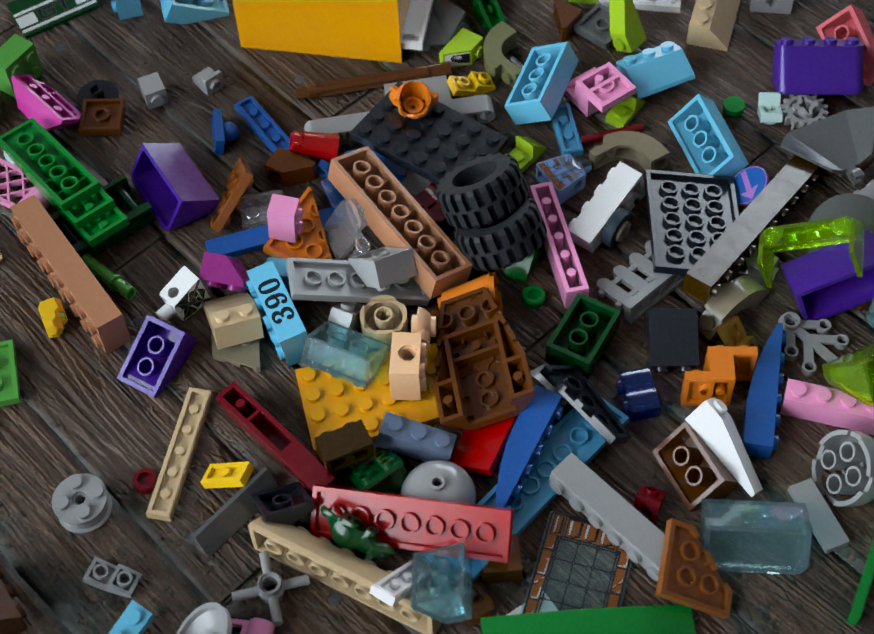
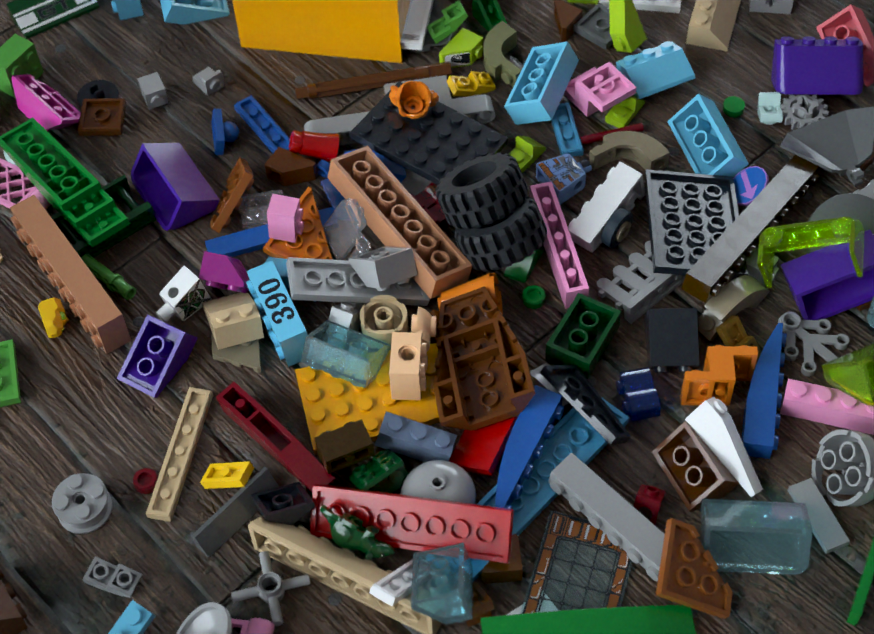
none -> bright green slope [427,0,468,44]

